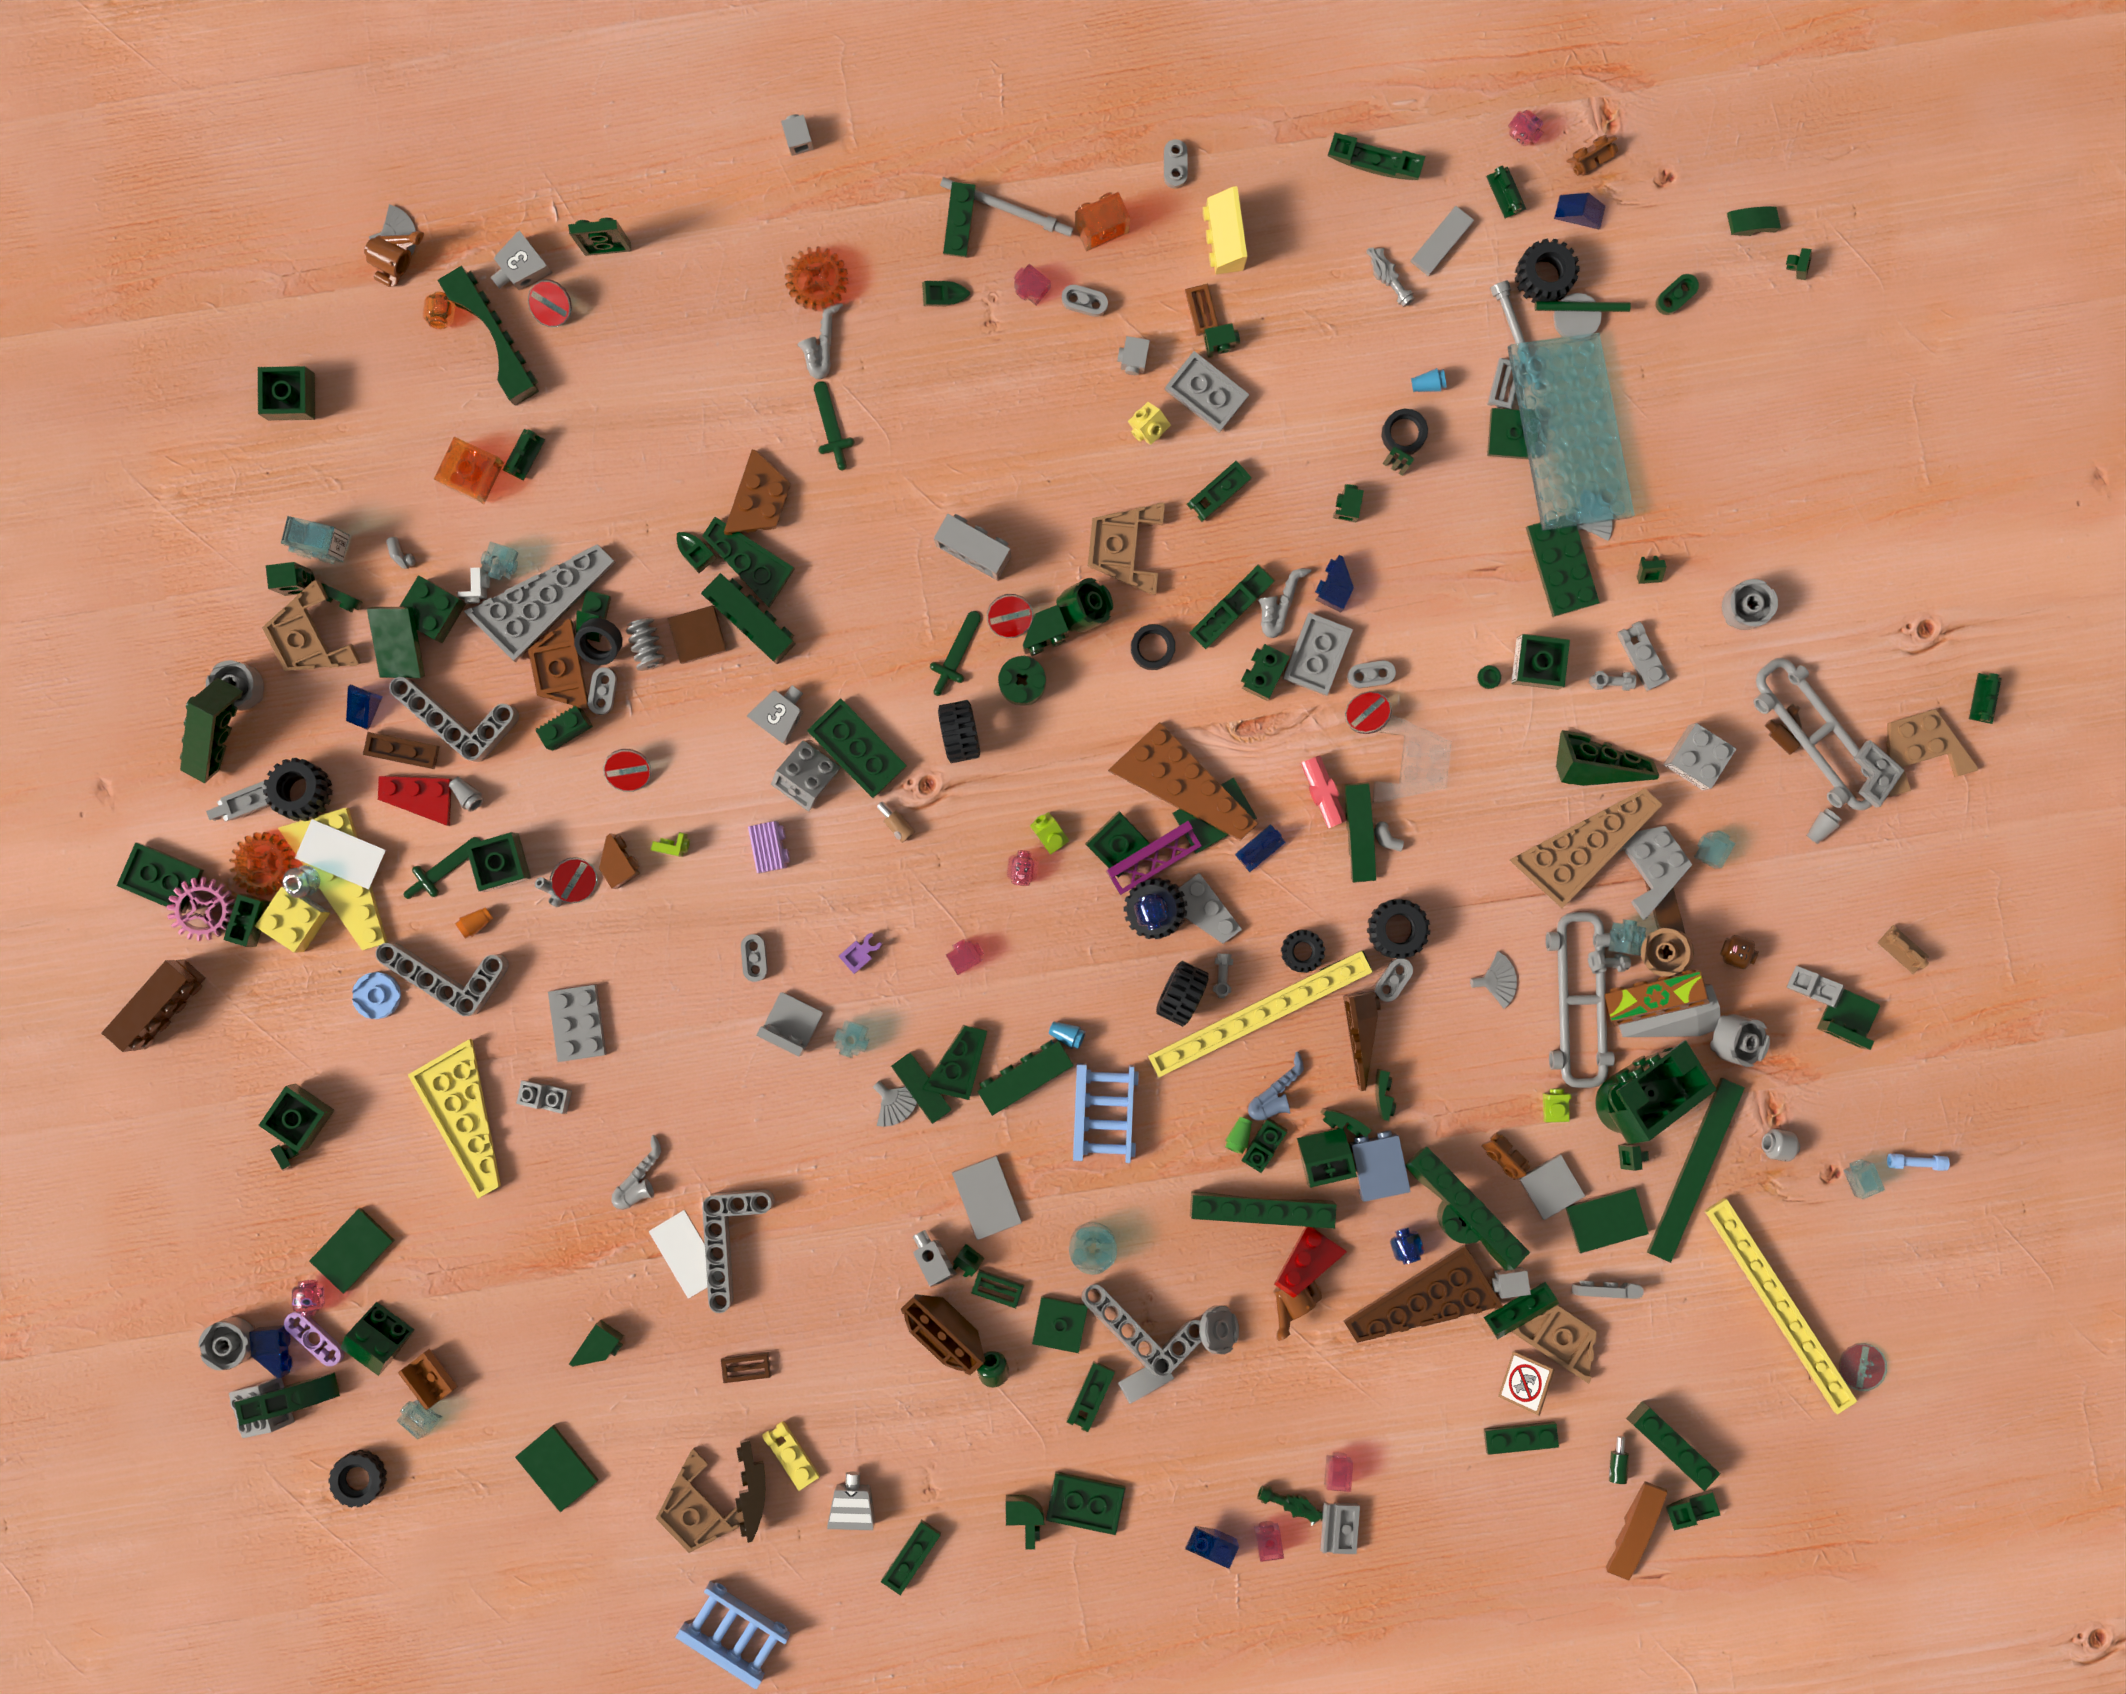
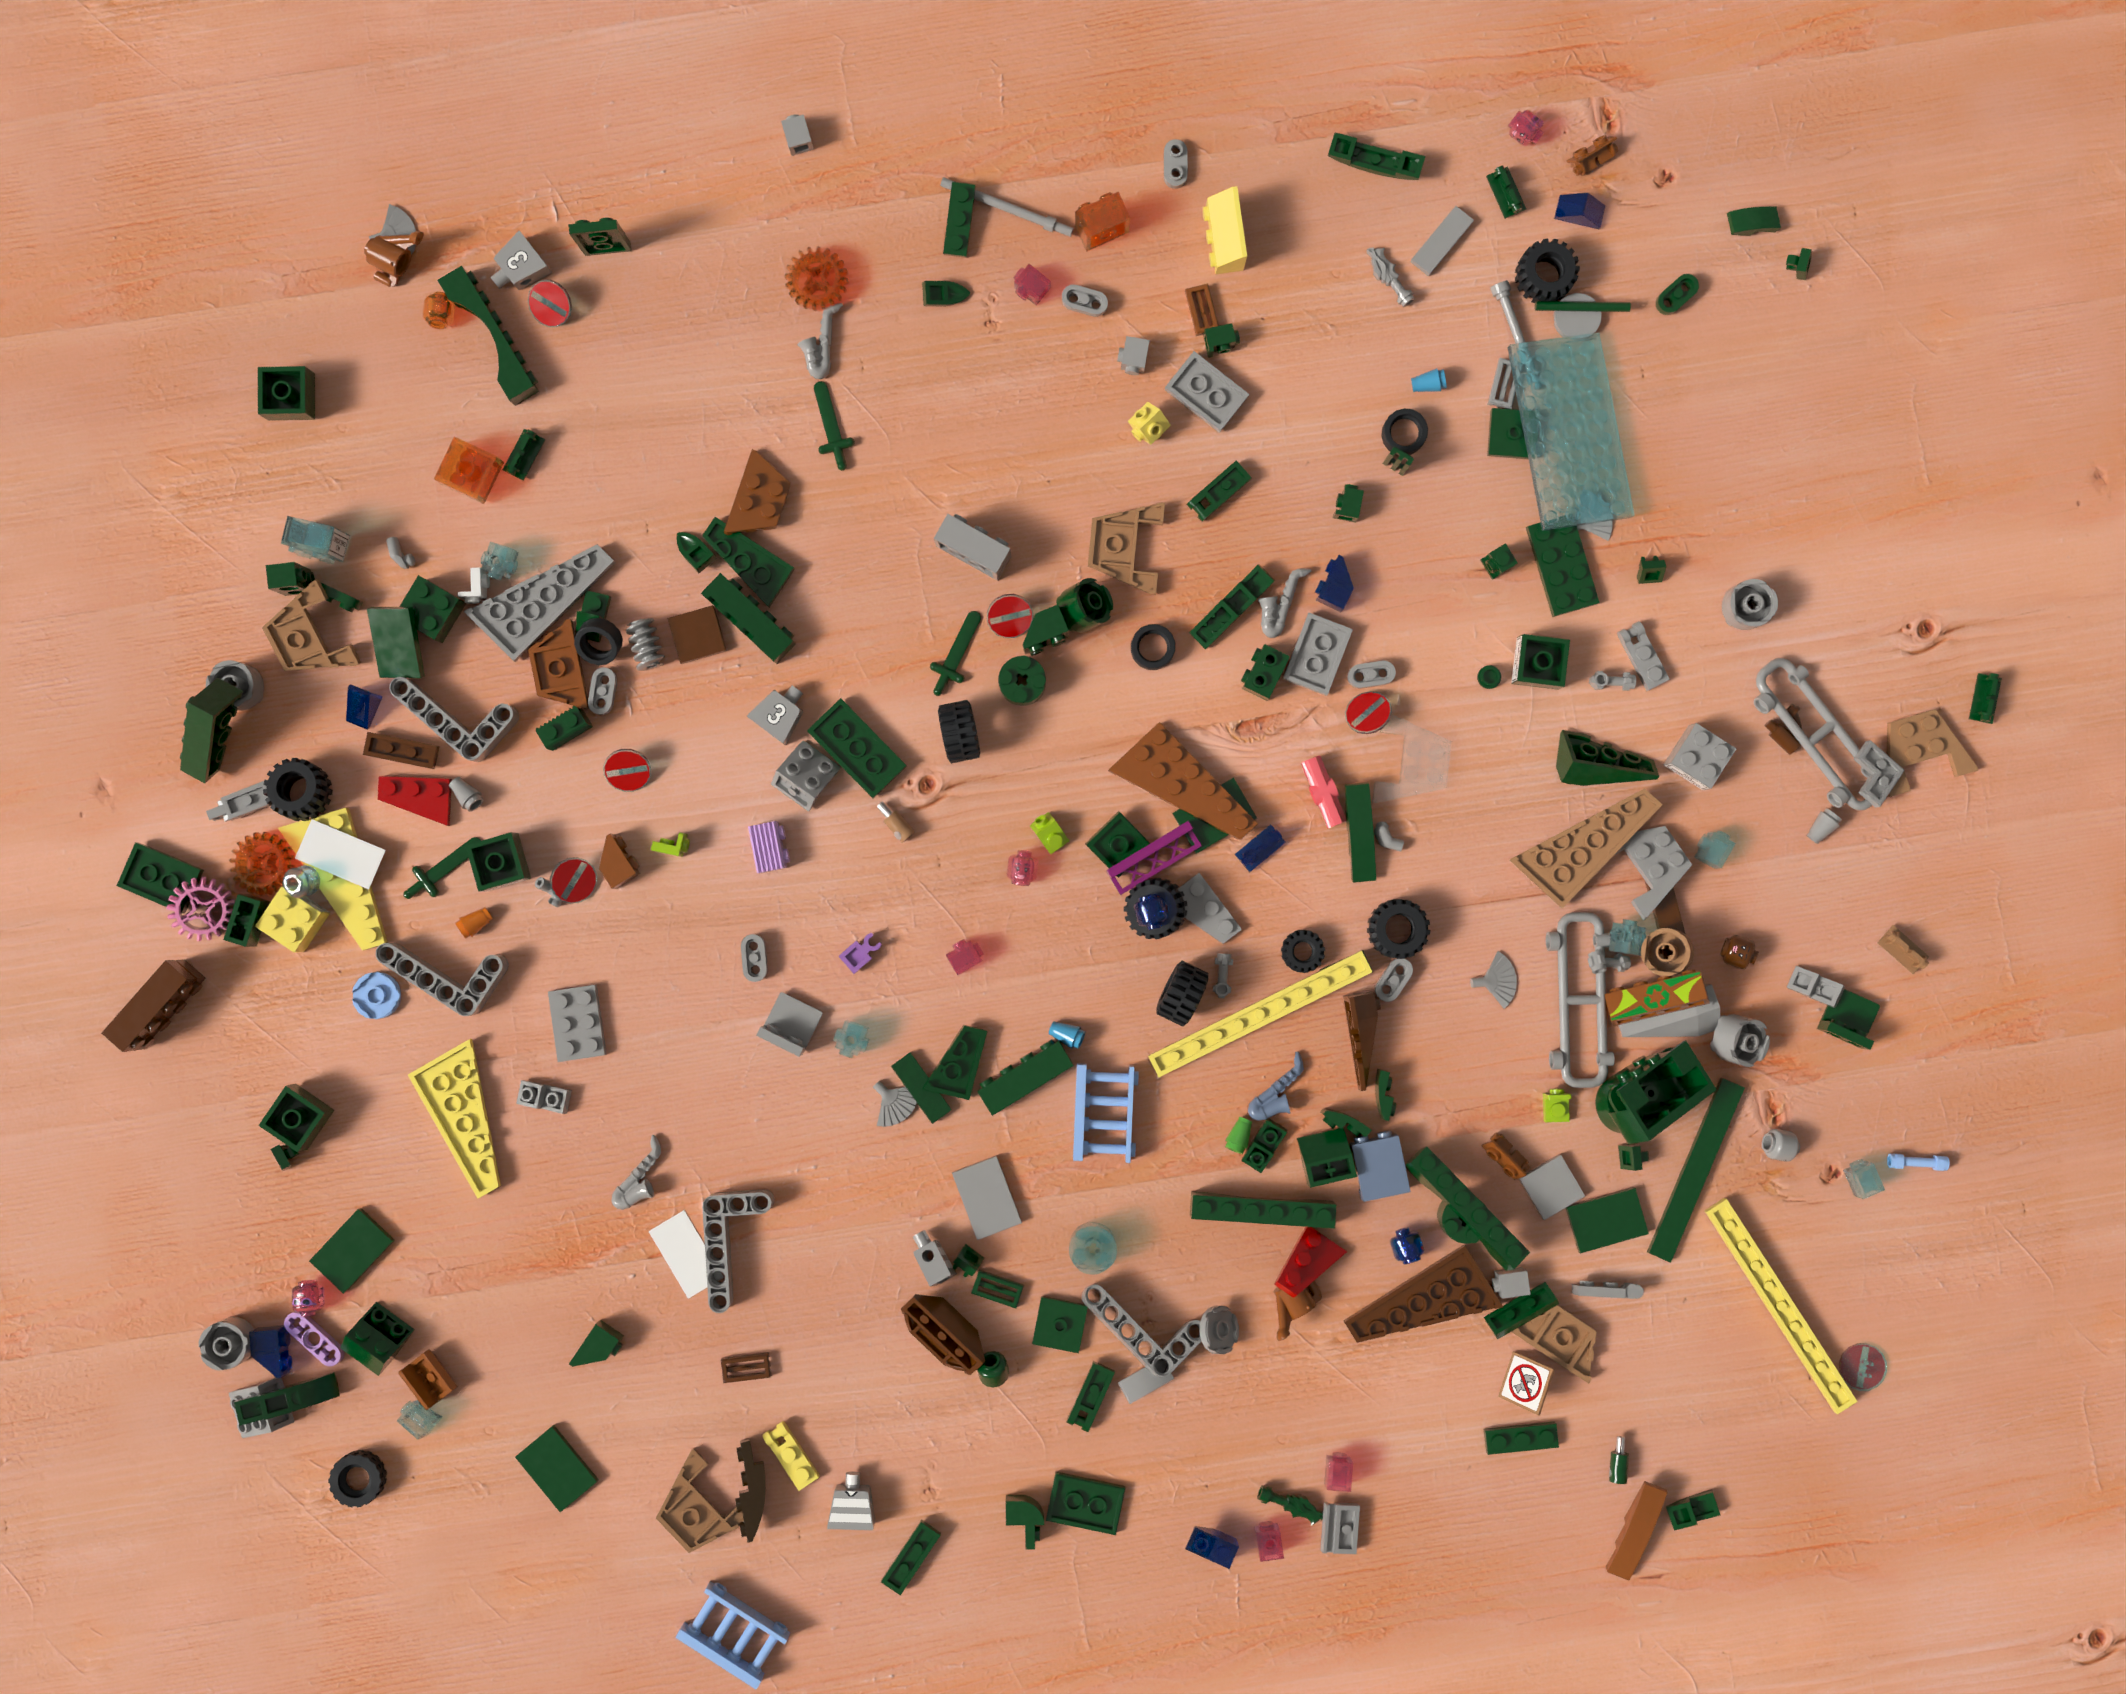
dark green arch [1626,1401,1721,1491] -> none
none -> dark green brick [1480,543,1518,580]

